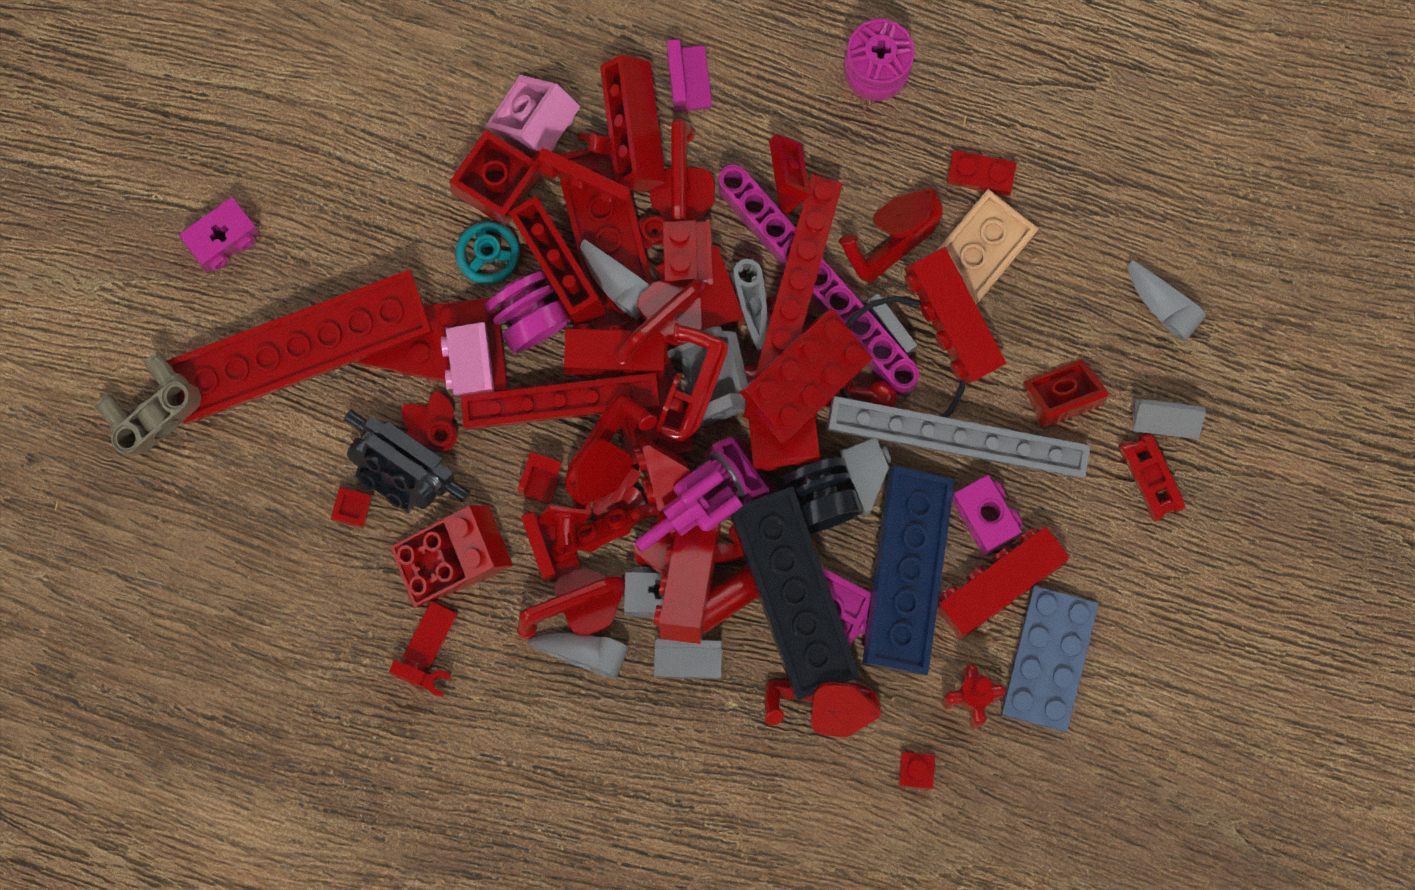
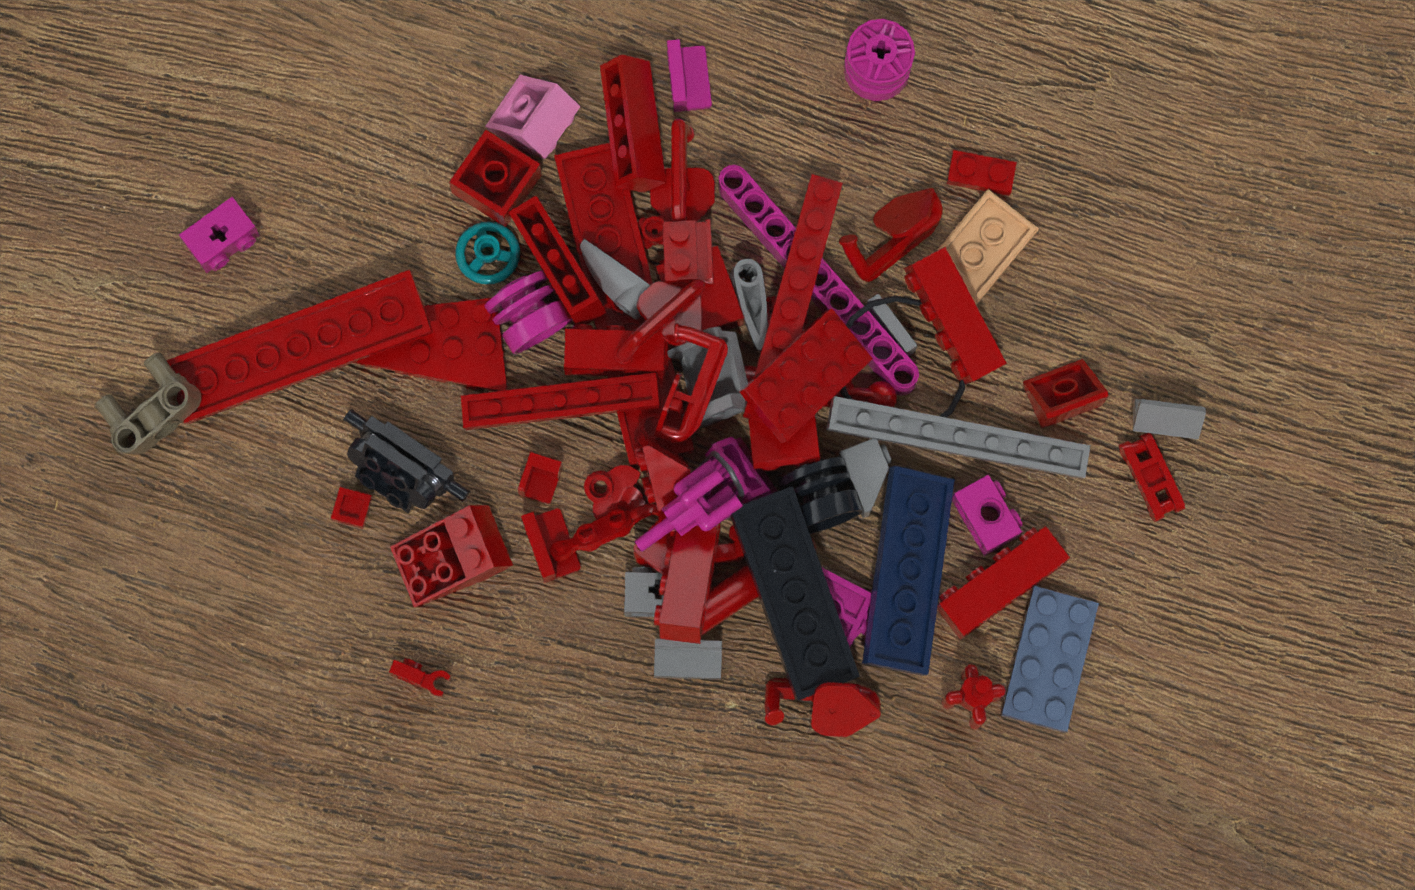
red plate [401,391,458,452] -> none
red piece [403,601,458,670] -> none
bright pink slope [441,322,495,396] -> none
red piece [517,568,625,639] -> none
light grey piece [528,633,629,680] -> none
red plate [530,147,631,206] -> none
red bracket [538,499,591,554] -> none
red piece [565,394,657,505] -> none
red hand [577,132,609,154] -> none
red panel [769,133,811,215] -> none
red plate [898,752,936,790] -> none
light grey piece [1127,260,1206,341] -> none

